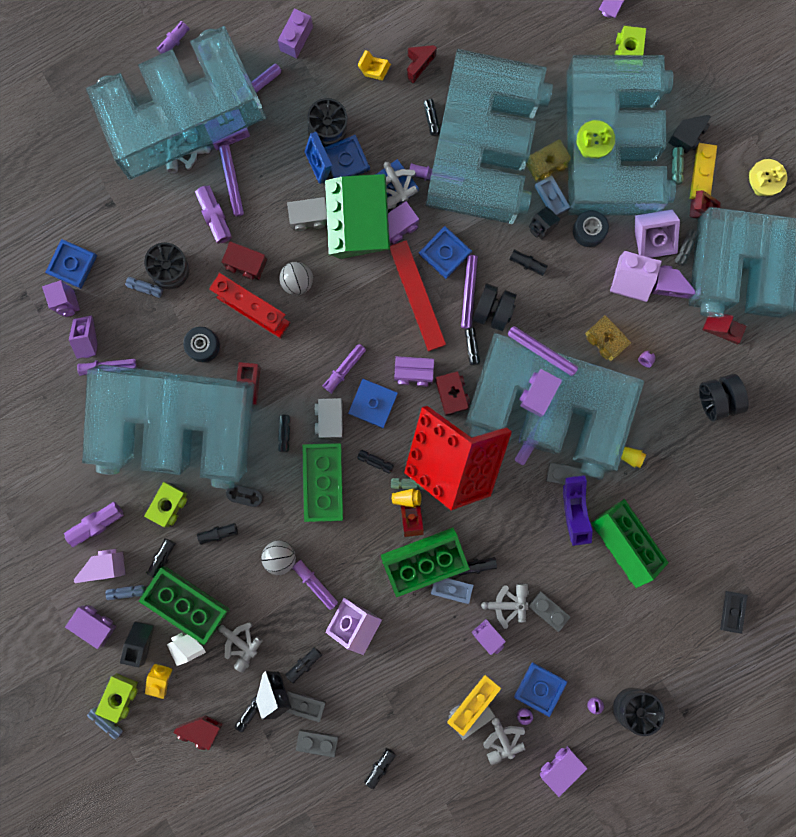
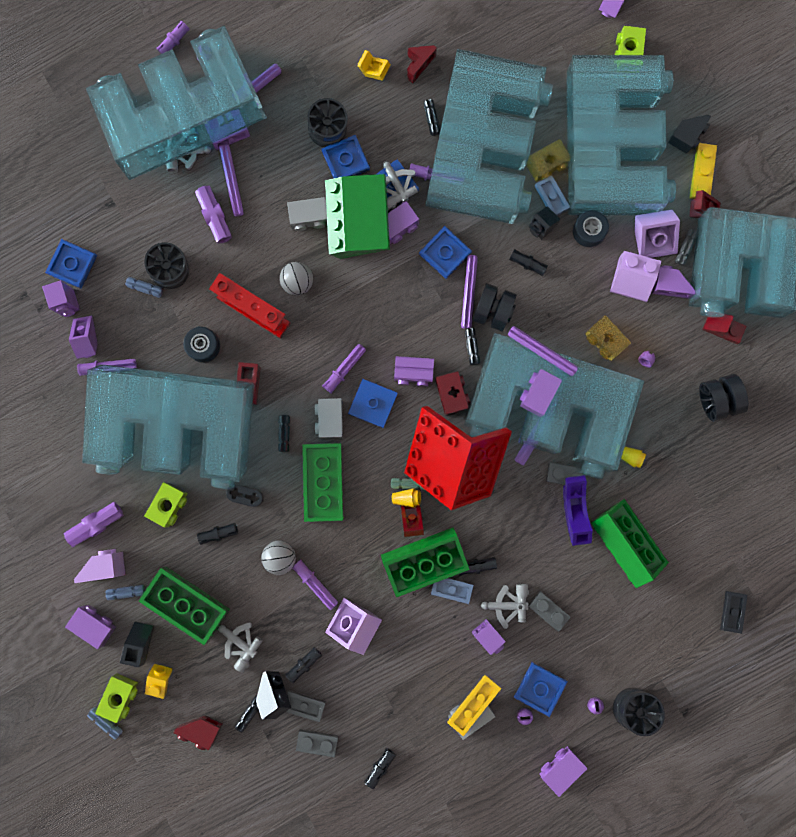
black pin [146,538,176,578] -> none
white slope [167,633,206,666] -> none
dark red brick [221,242,268,280] -> none
medium lavender brick [278,8,313,59] -> none
blue plate [305,132,332,184] -> none
black axle [357,450,394,474] -> none
red tile [390,240,446,352] -> none
light grey piece [484,718,526,766] -> none
lime plate [576,120,615,159] -> none
sand green axle [672,147,684,185] -> none
light yellow plate [749,159,787,196] -> none

